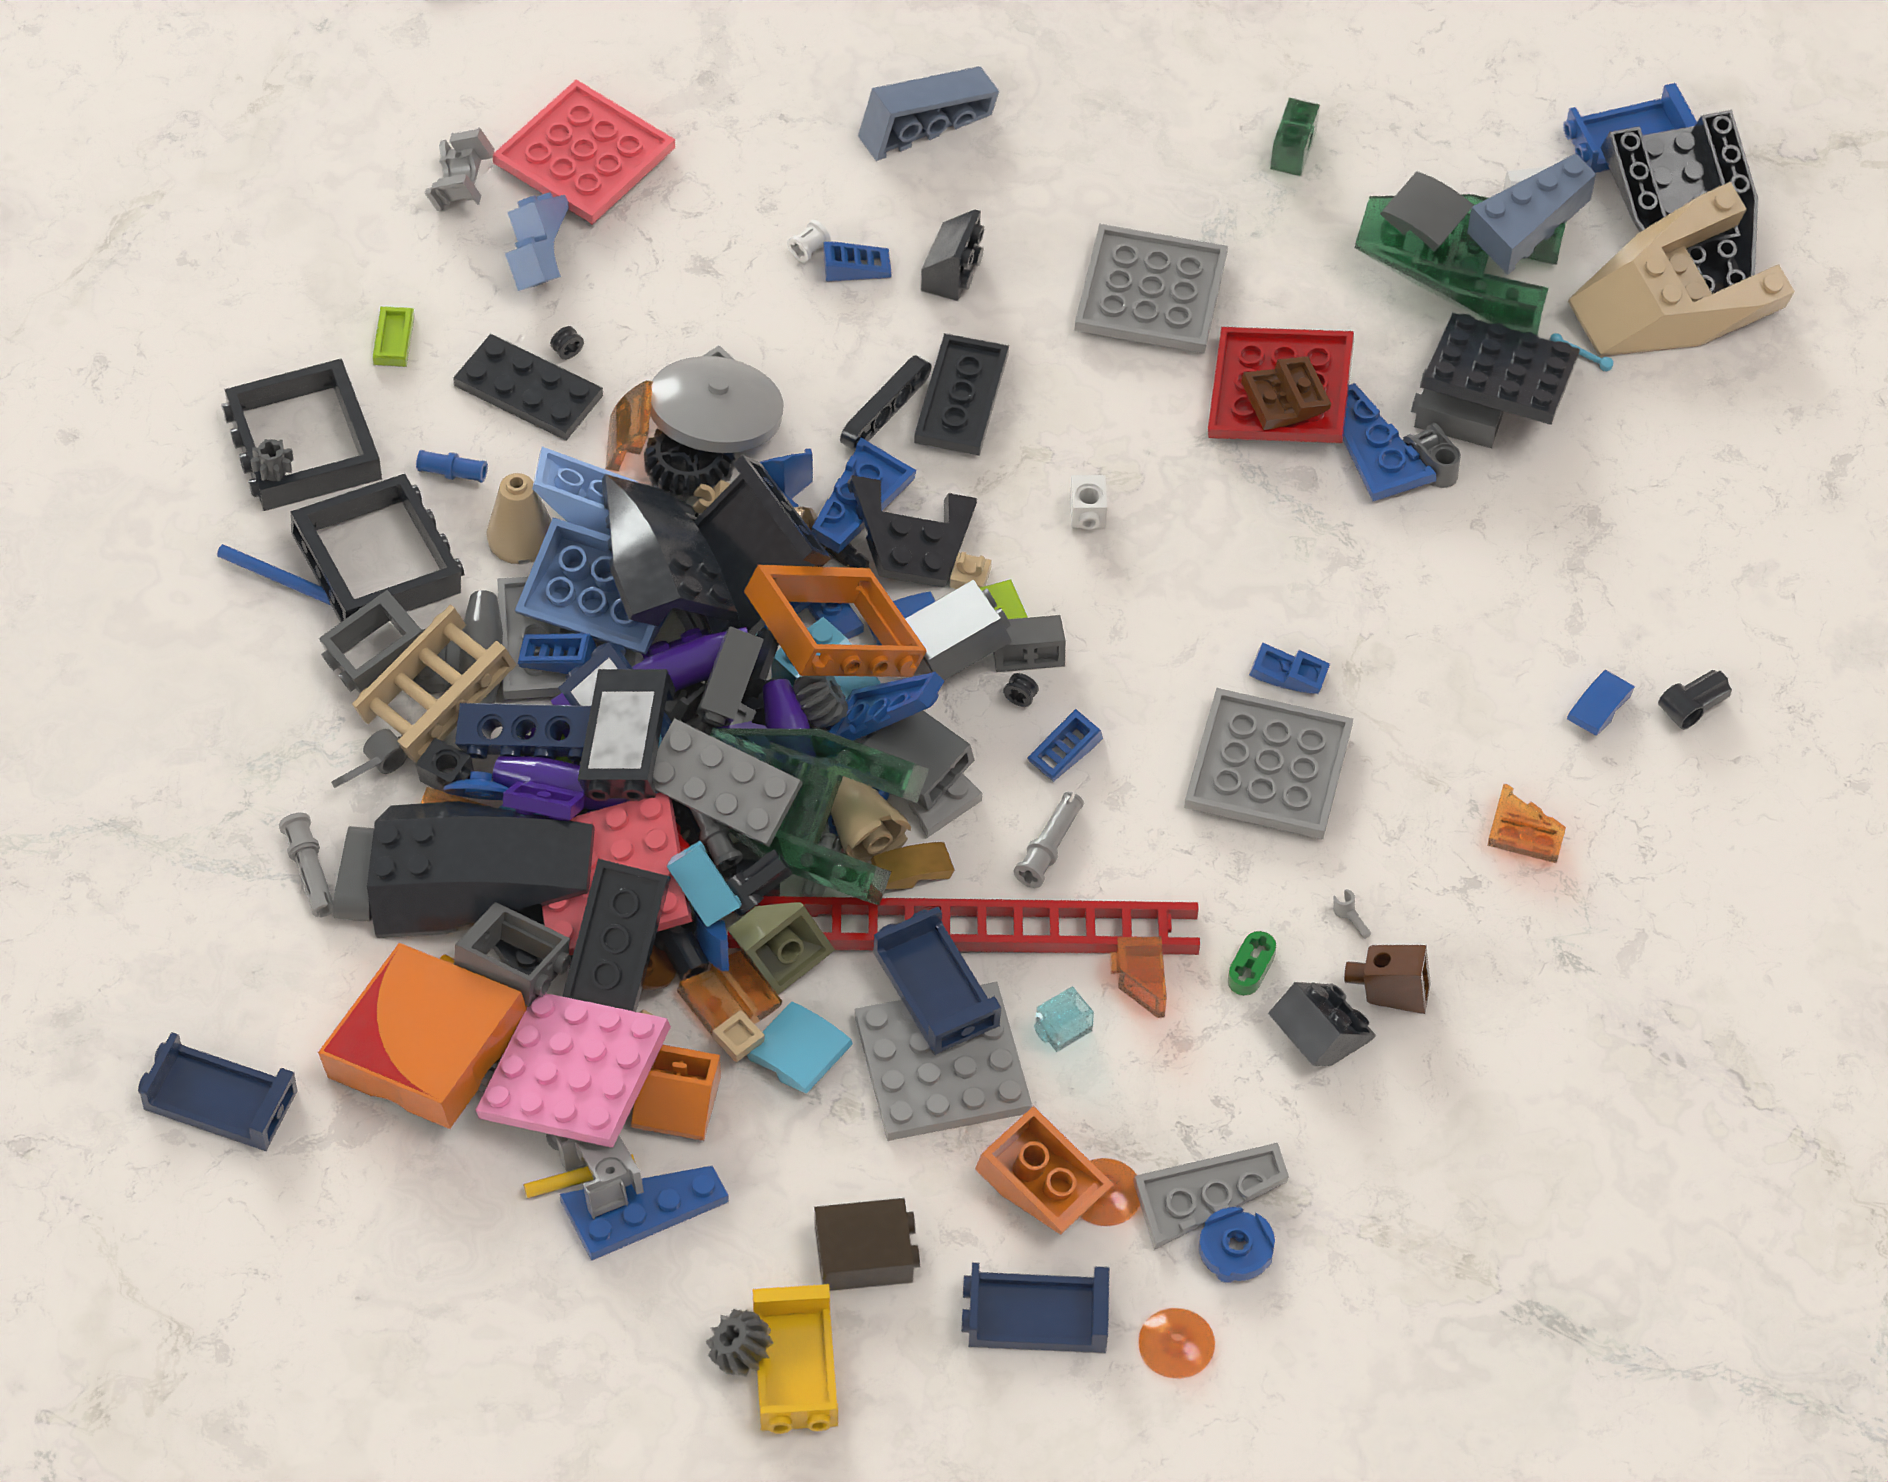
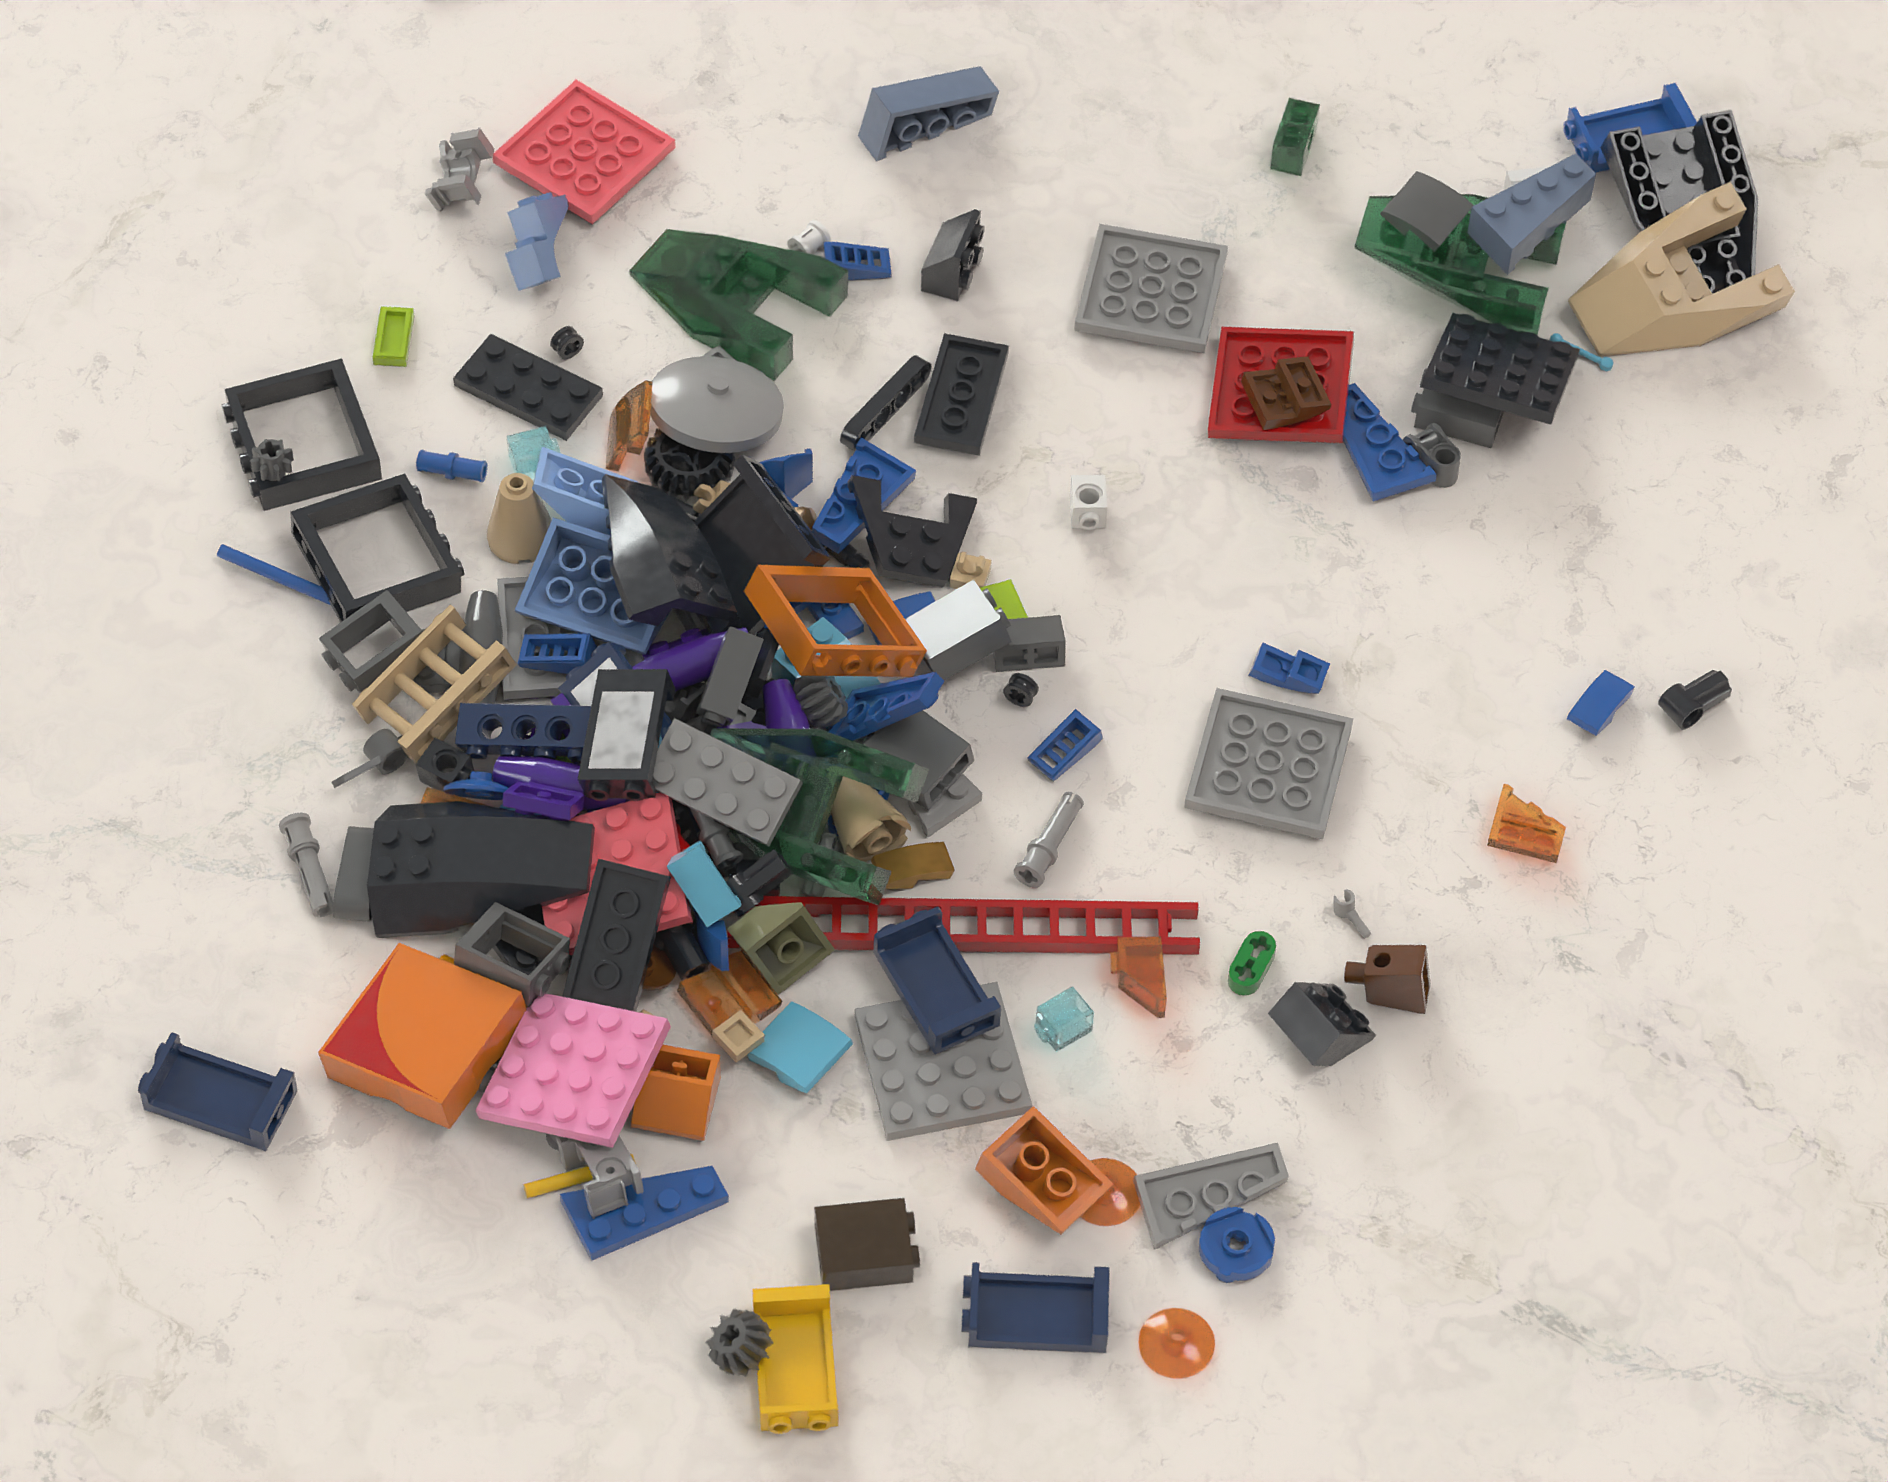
none -> clear light blue brick [506,426,560,479]
none -> clear green wedge [629,229,848,381]

